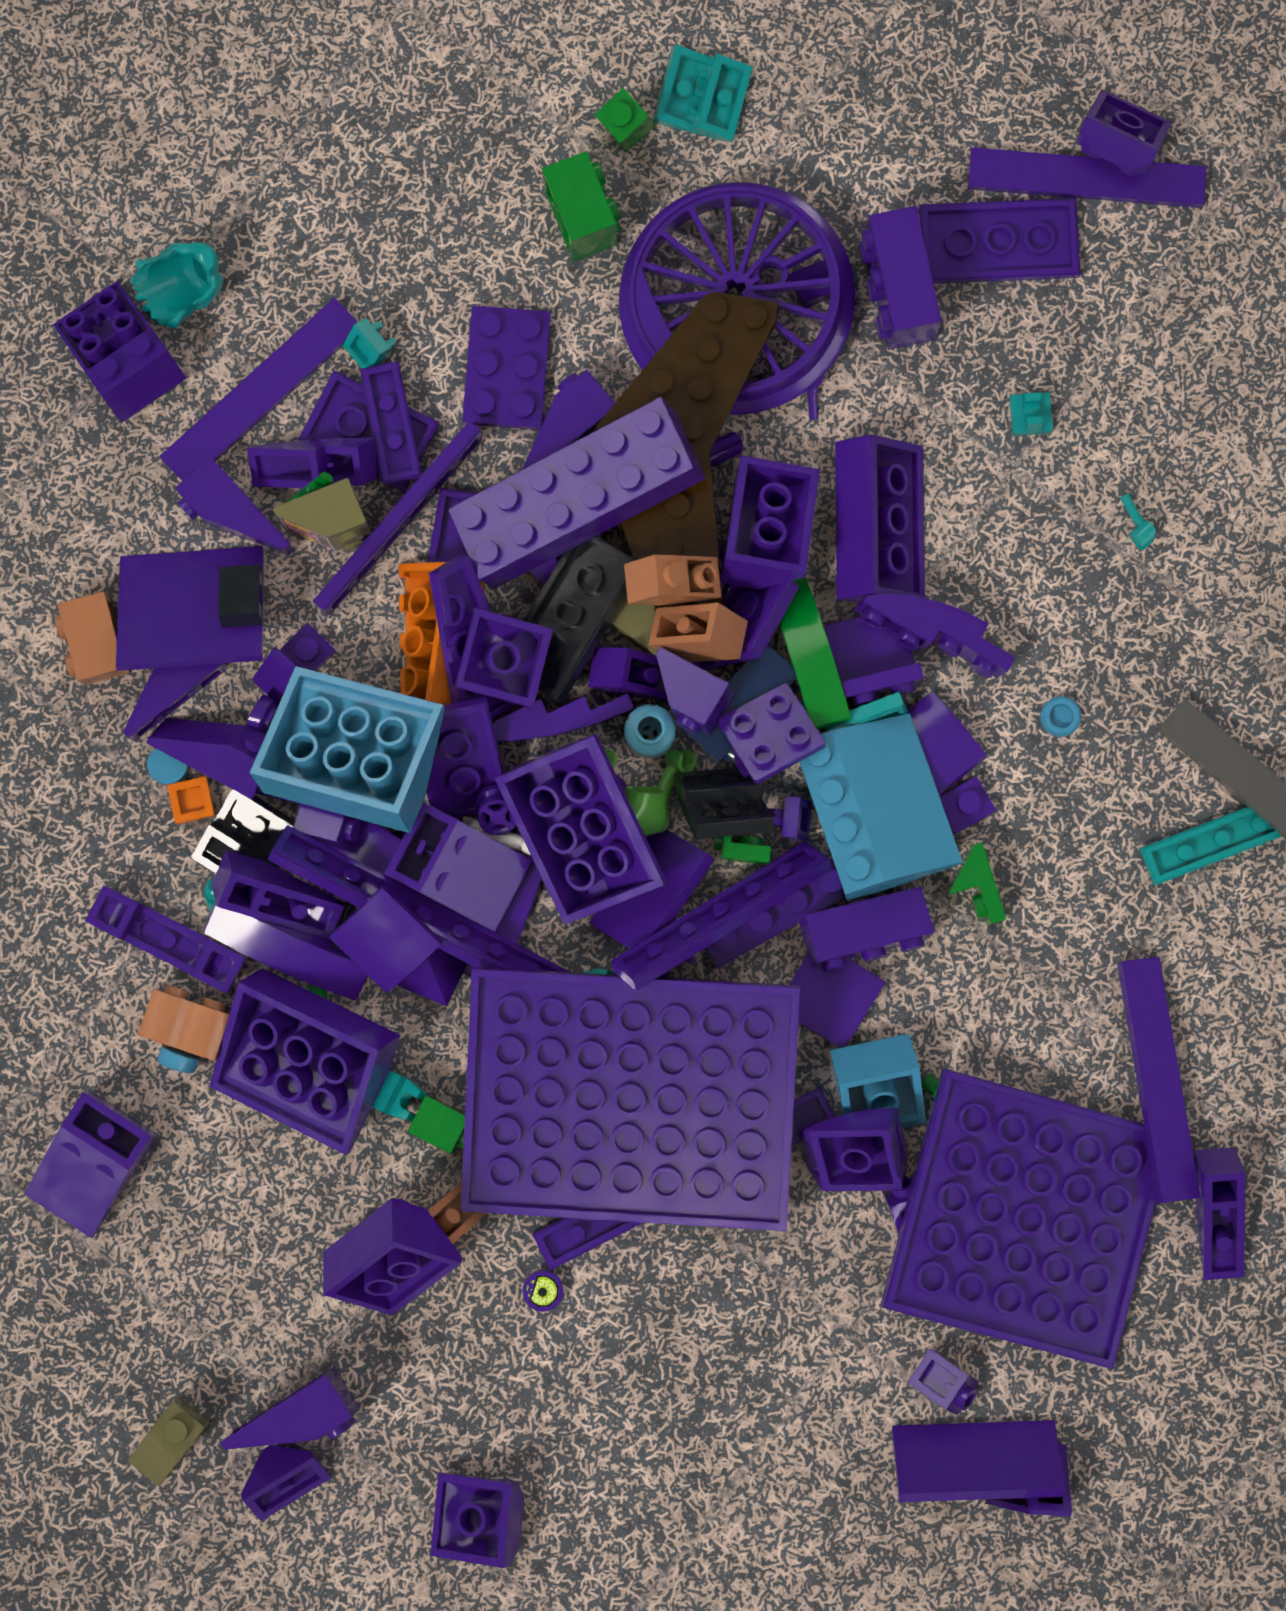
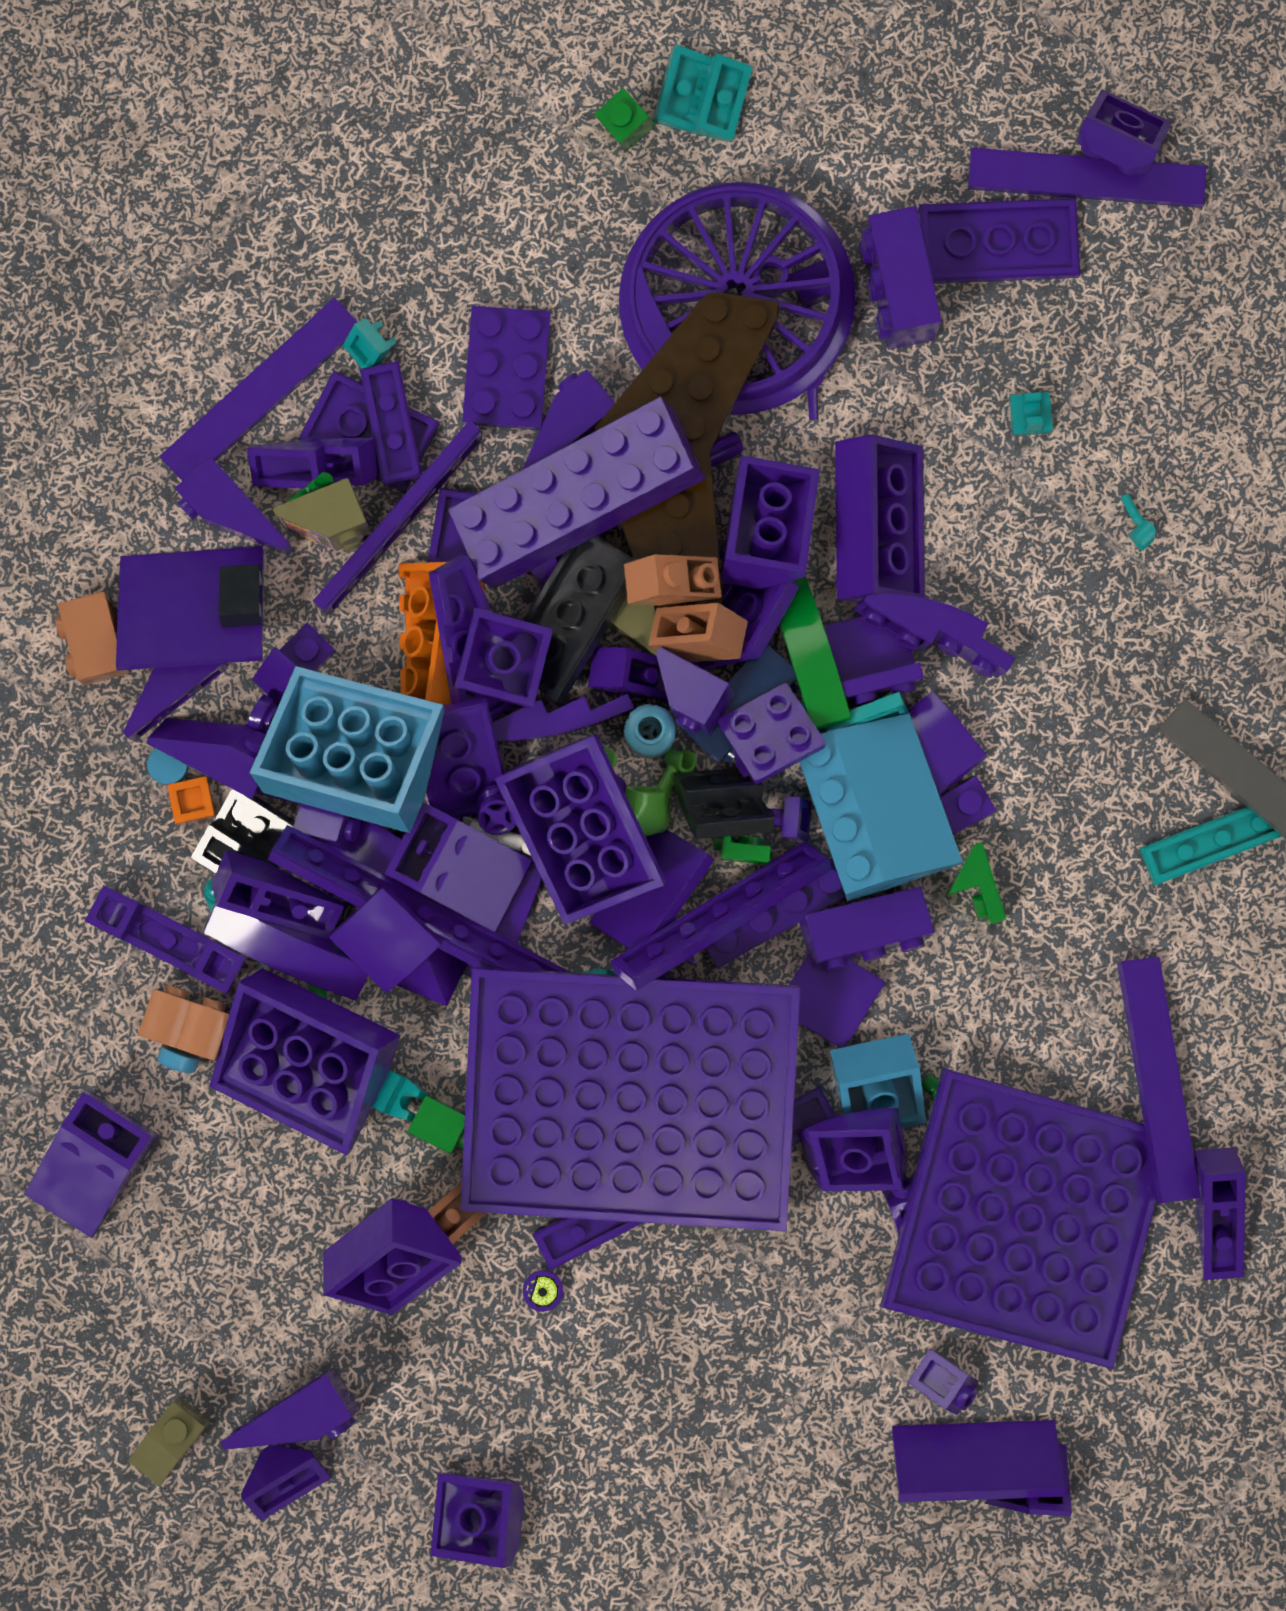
dark purple slope [53,280,187,423] -> none
teal hair [130,242,223,329] -> none
green brick [542,151,621,262] -> none
dark azure tile [1040,696,1081,737] -> none

